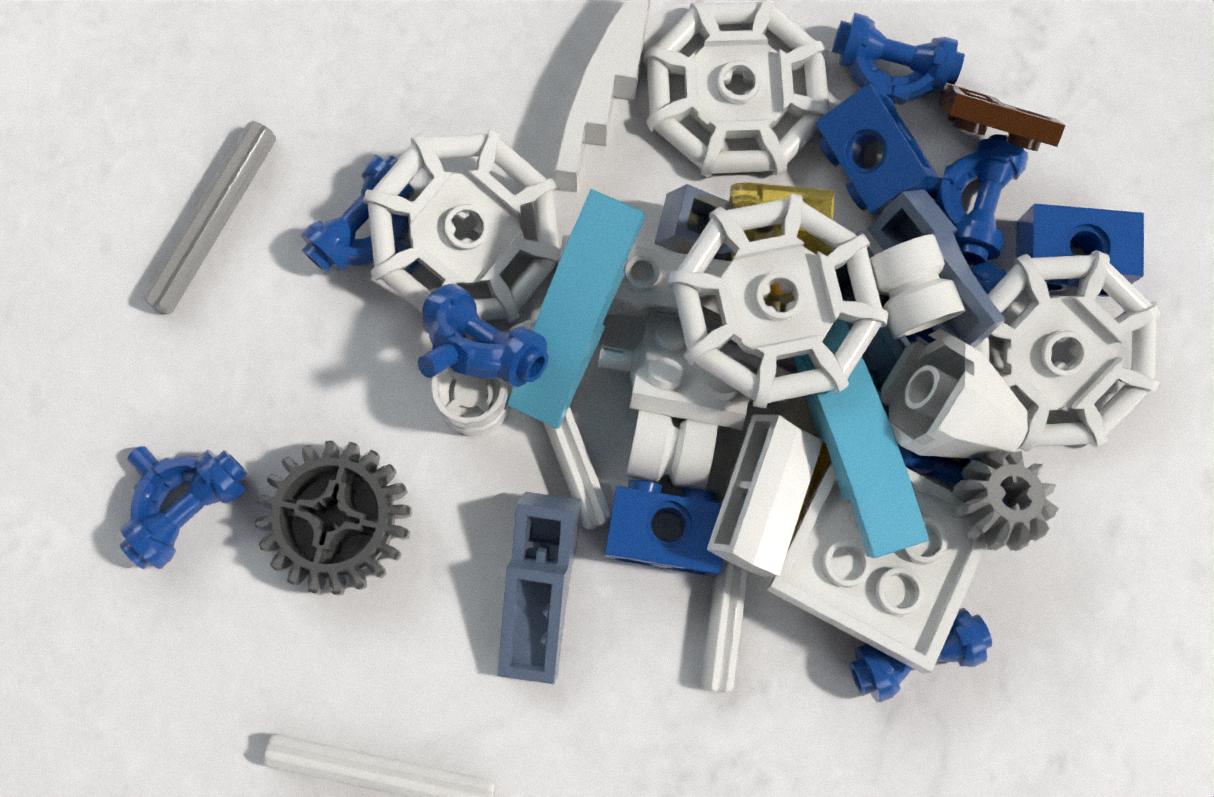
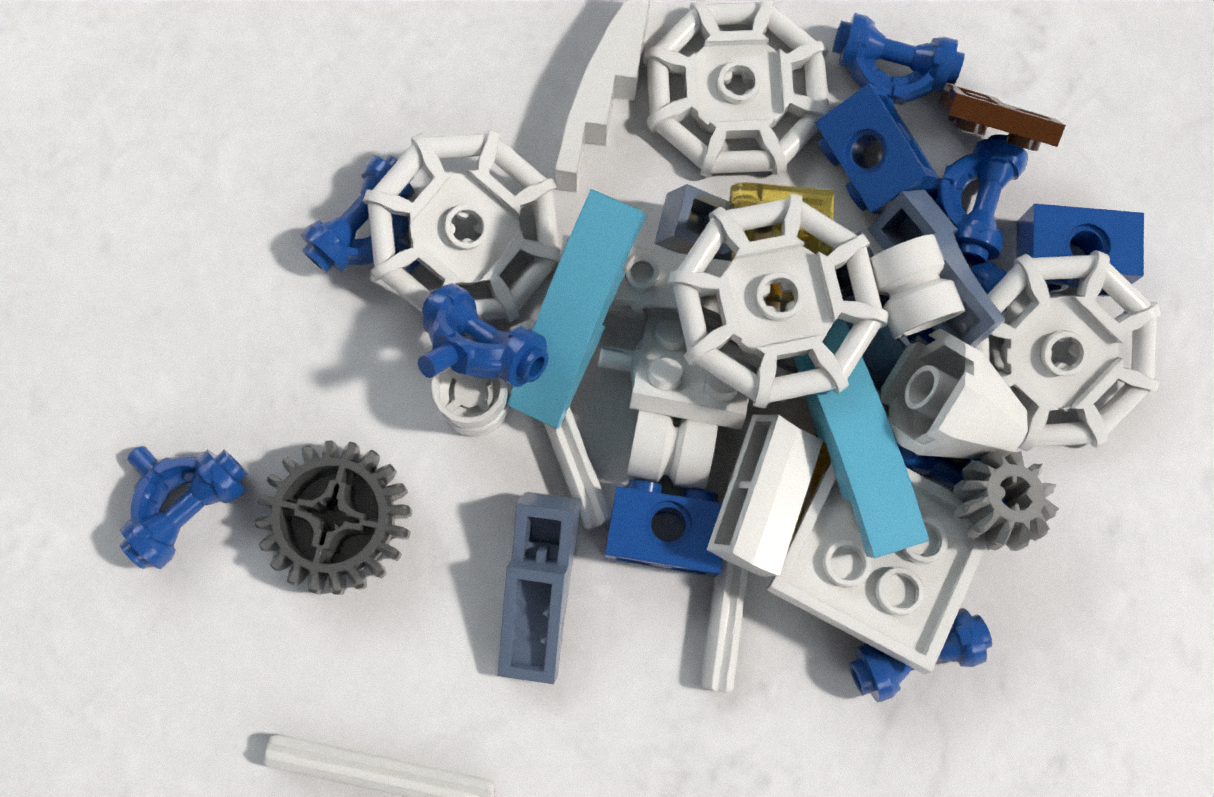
light grey axle [143,121,276,314] -> none

